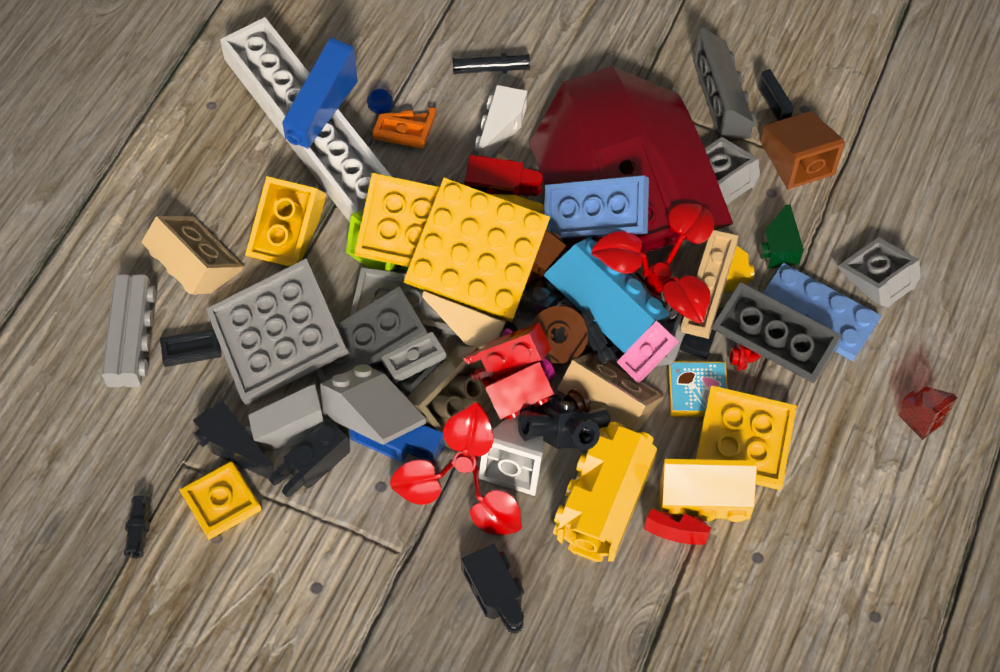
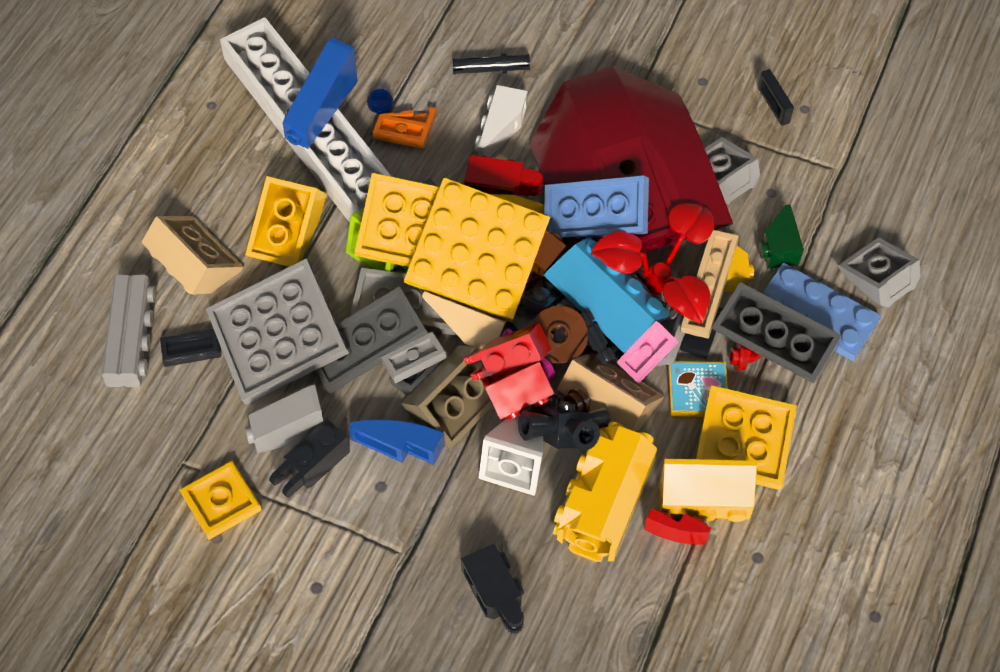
black pin [124,495,151,559] -> none
black slope [193,401,274,479] -> none
light grey slope [320,364,426,445] -> none
plant [390,401,522,535] -> none
dark grey slope [693,28,756,141] -> none
dark orange slope [760,111,845,190] -> none
clear red slope [898,387,958,440] -> none

